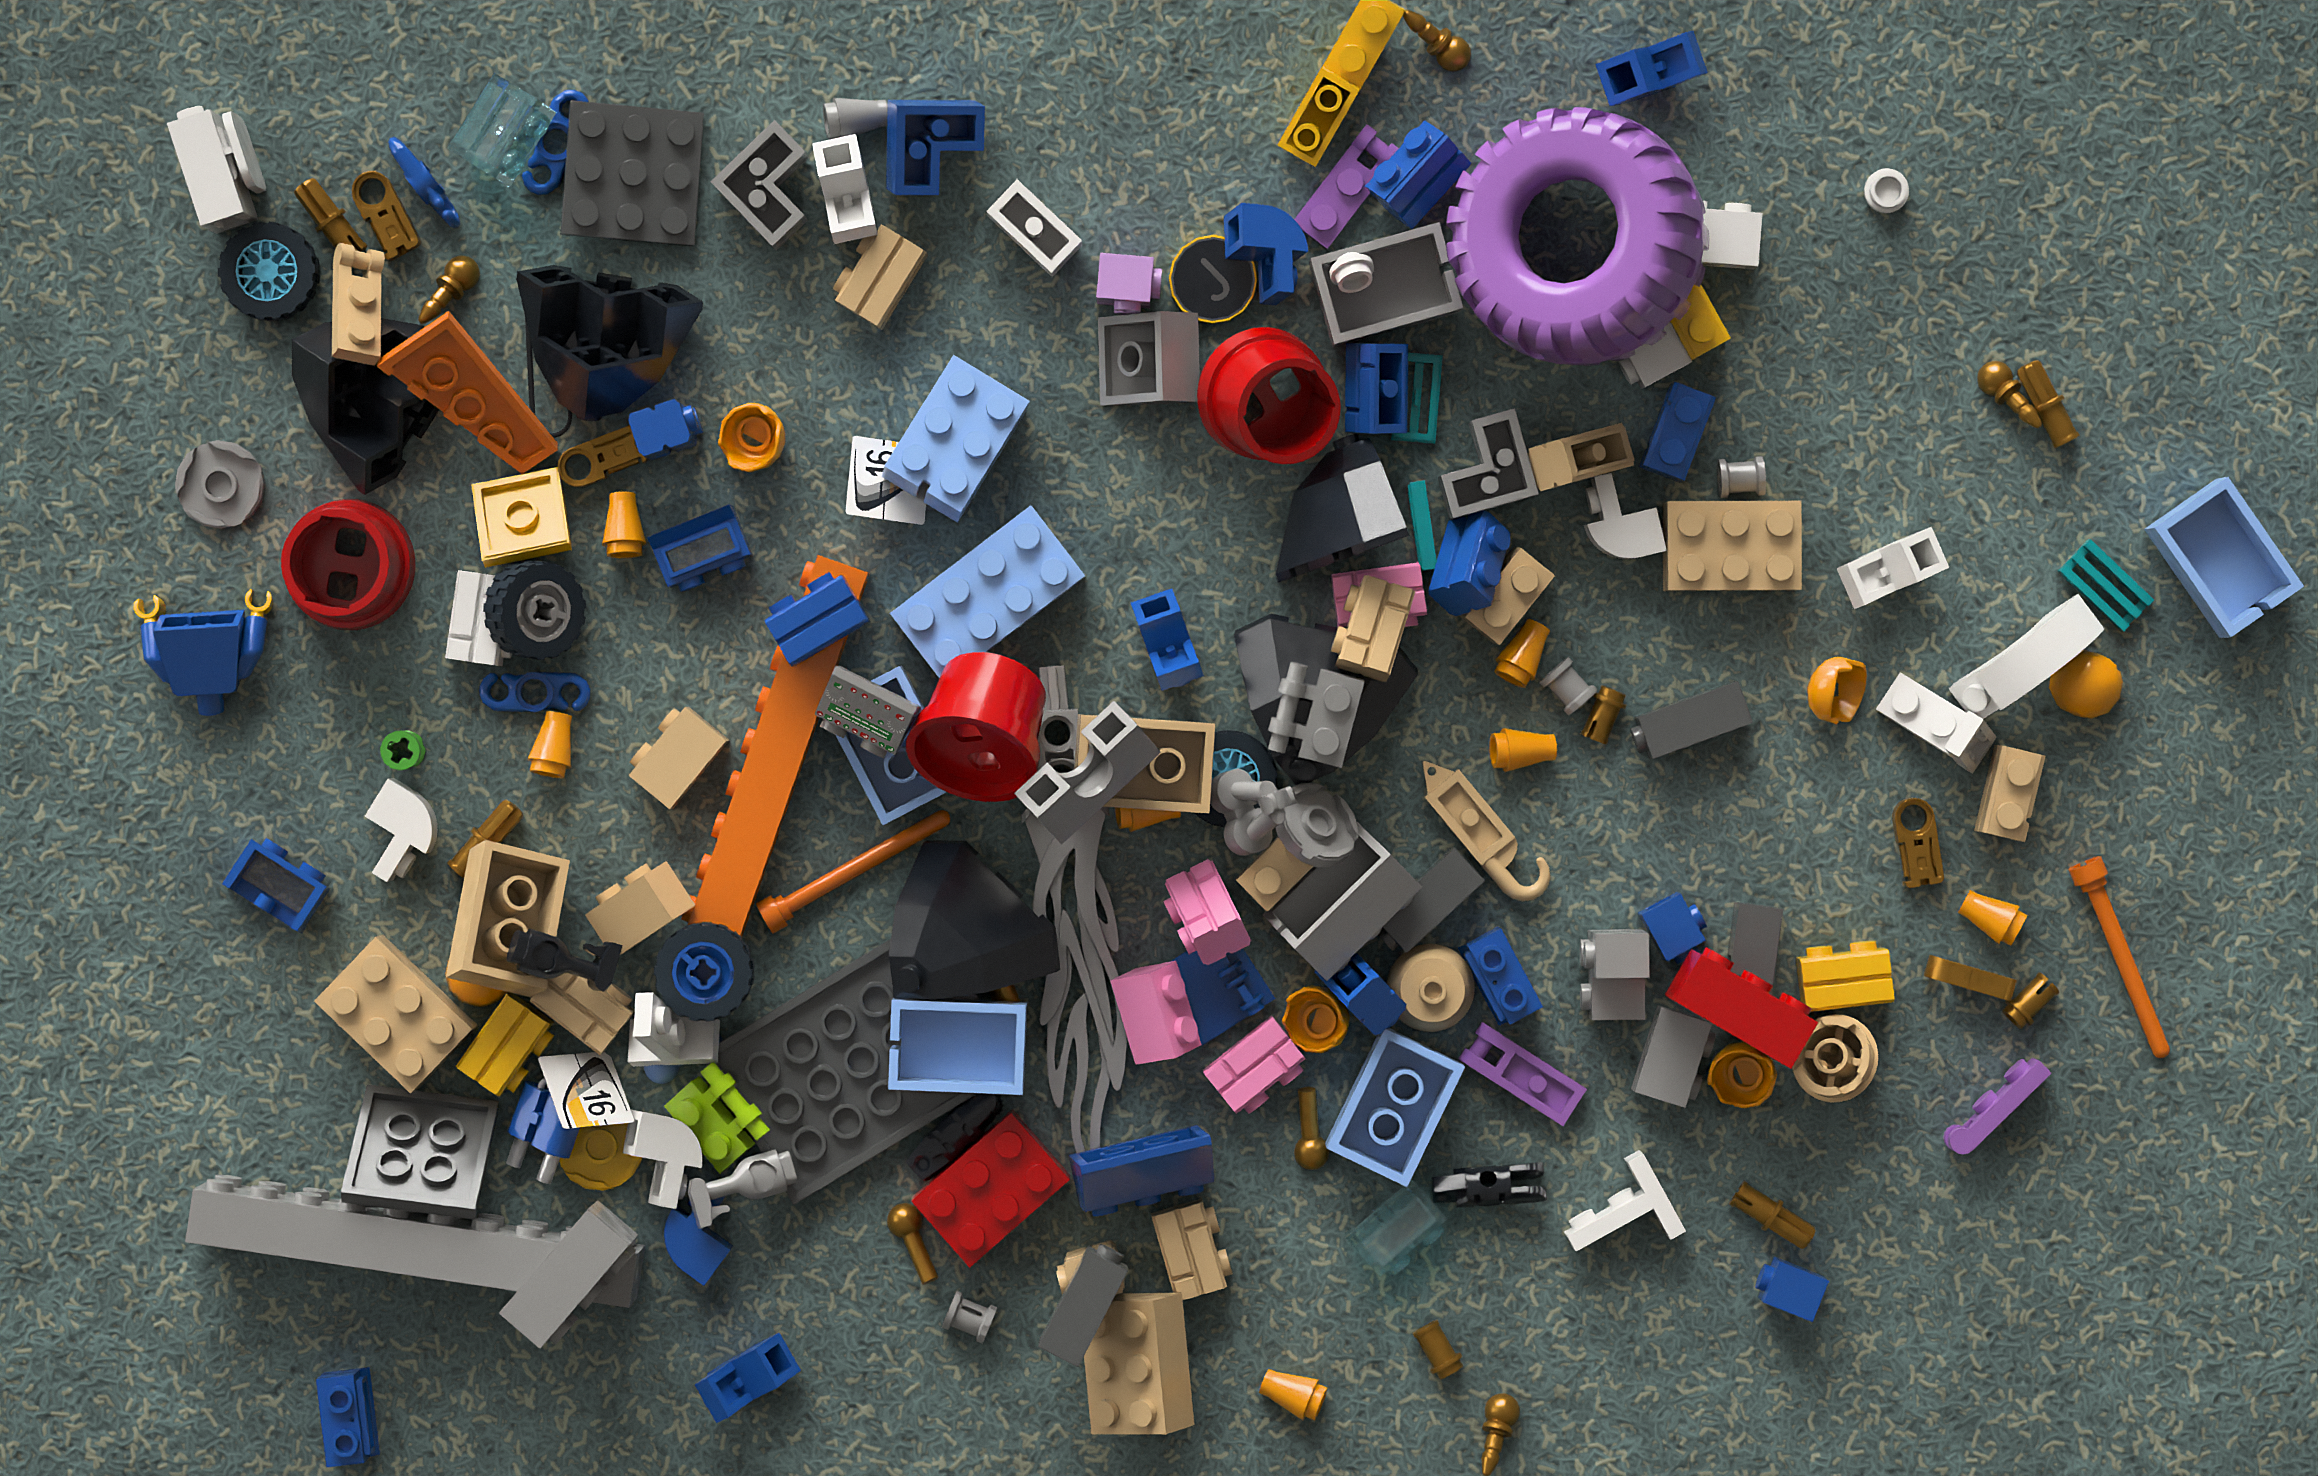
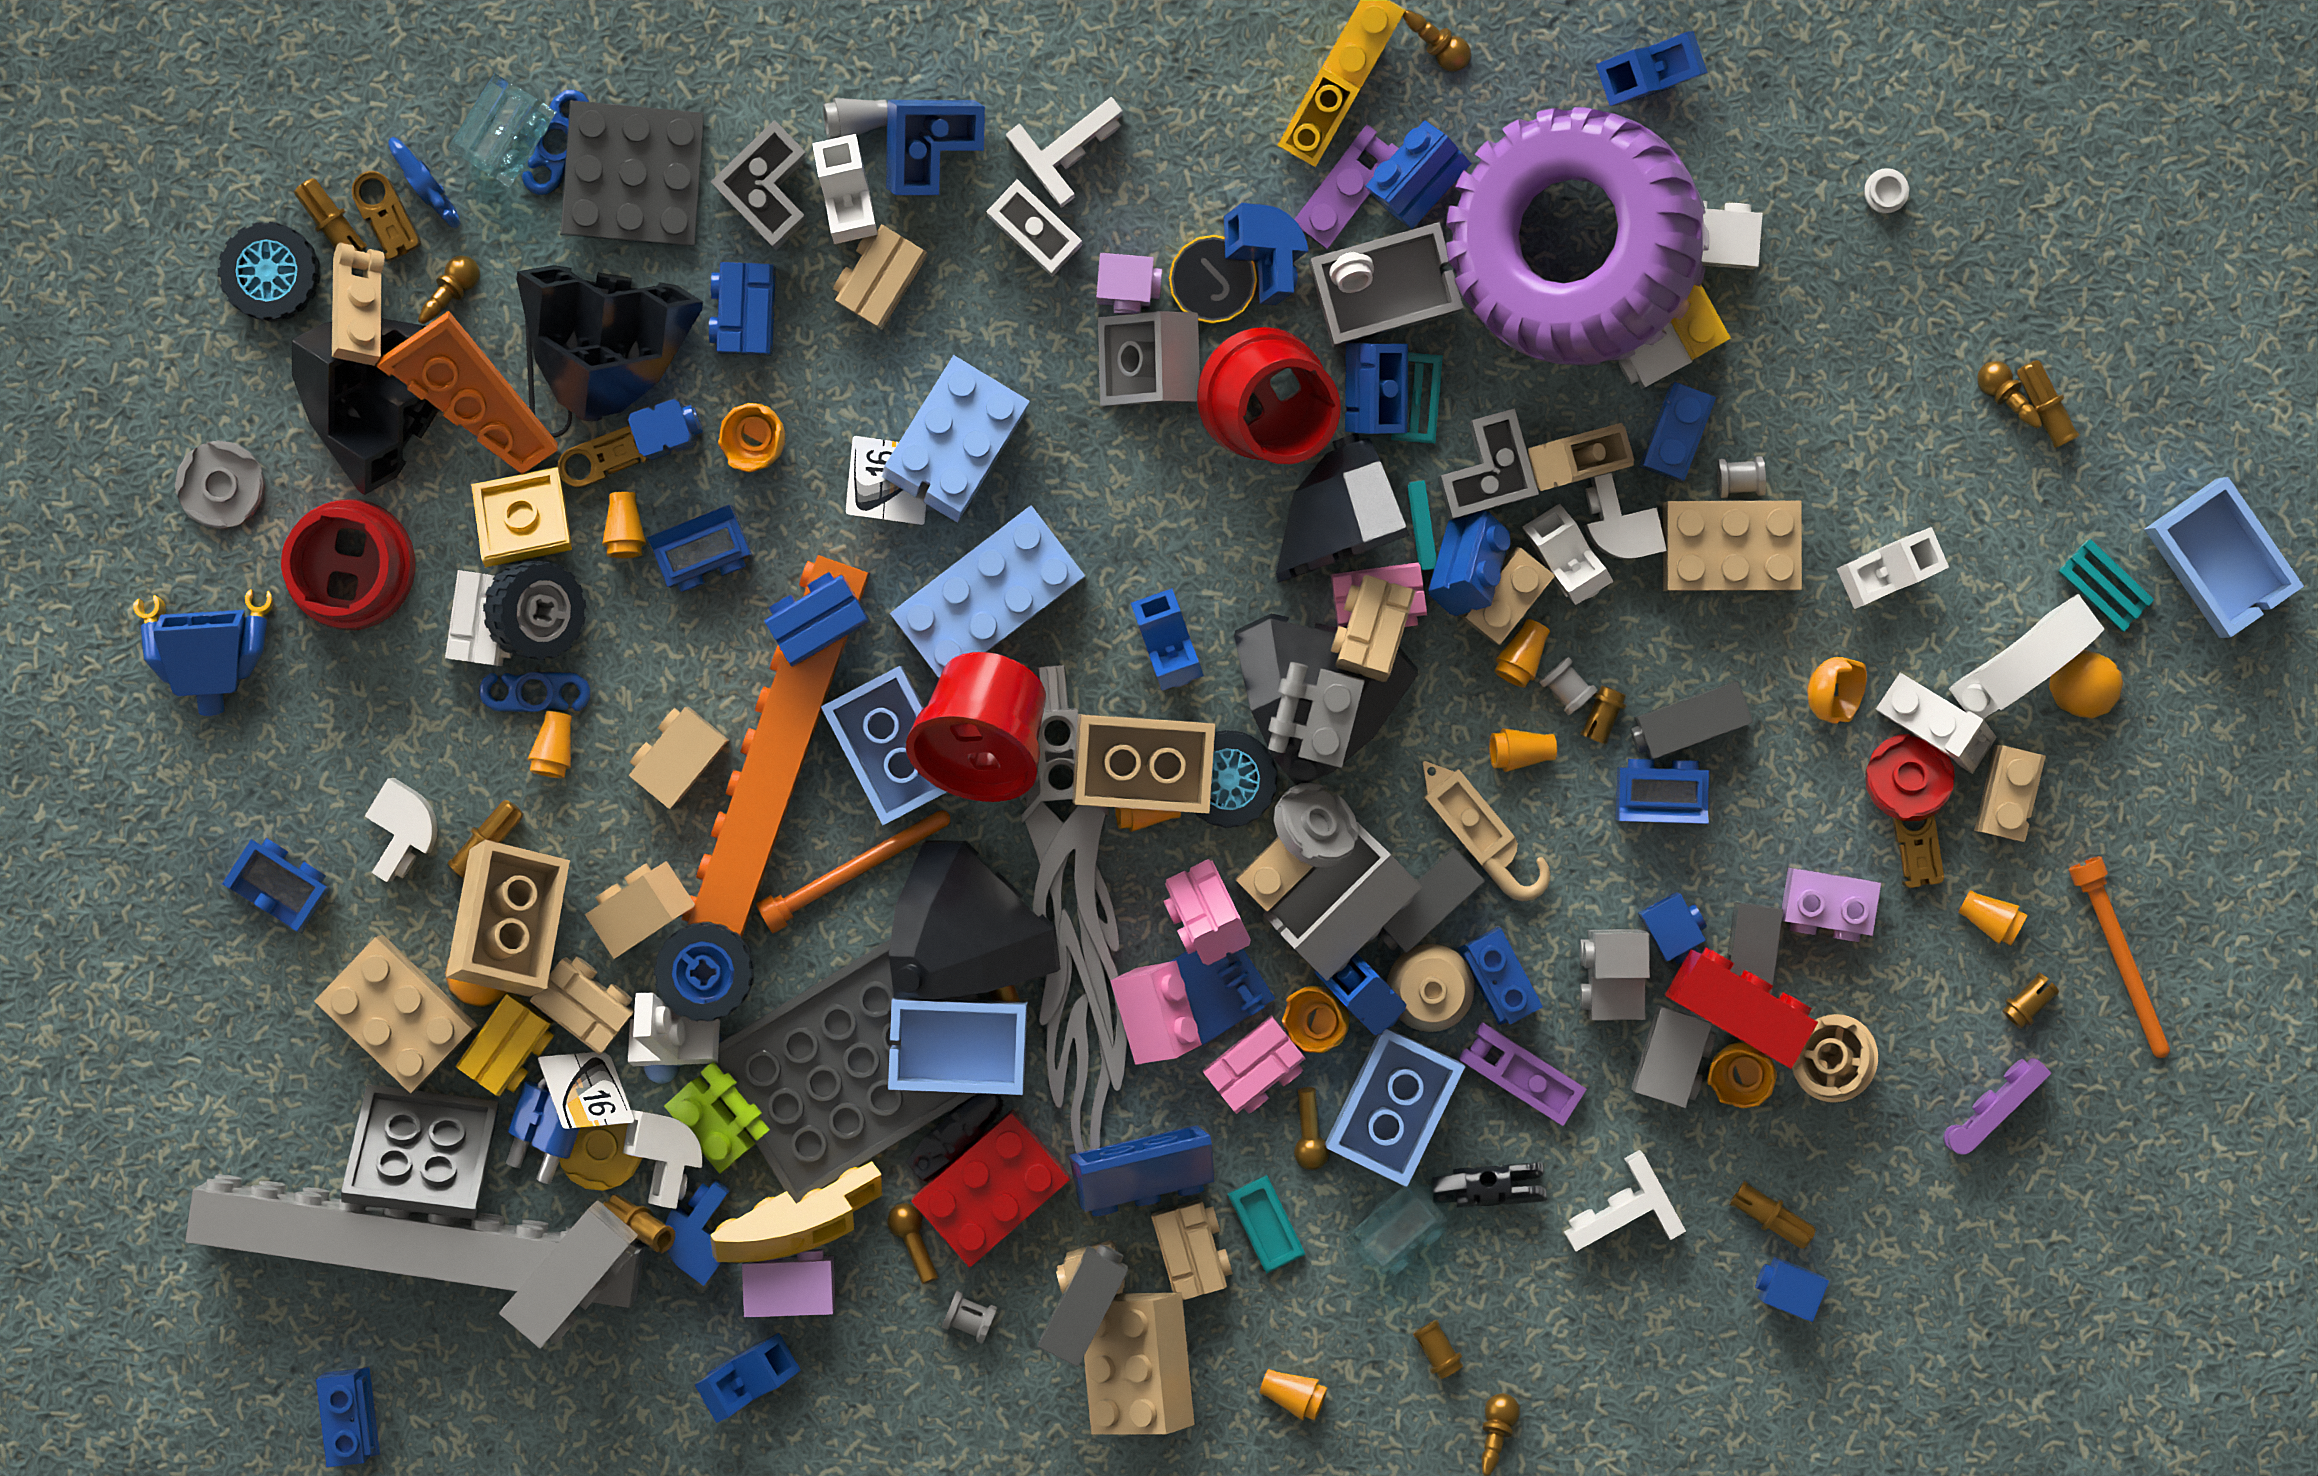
white brick [167,106,266,234] -> none
bright green bush [380,730,426,770] -> none
black piece [507,928,623,992] -> none
light grey piece [688,1149,797,1229] -> none
light grey slope [815,666,921,759] -> none
light grey arch [1014,701,1161,845] -> none
light grey piece [1210,768,1297,856] -> none
yellow brick [1796,941,1895,1012] -> none
pearl gold piece [1924,955,2017,1001] -> none
none -> pearl gold axle [603,1194,676,1253]
none -> blue brick [709,262,776,356]
none -> slope [710,1161,882,1263]
none -> lavender brick [742,1249,836,1317]
none -> white bracket [1006,97,1123,208]
none -> teal tile [1227,1174,1306,1274]
none -> white brick [1523,504,1613,605]
none -> blue window [1615,759,1709,824]
none -> lavender brick [1782,867,1881,942]
none -> red tile [1865,734,1955,821]

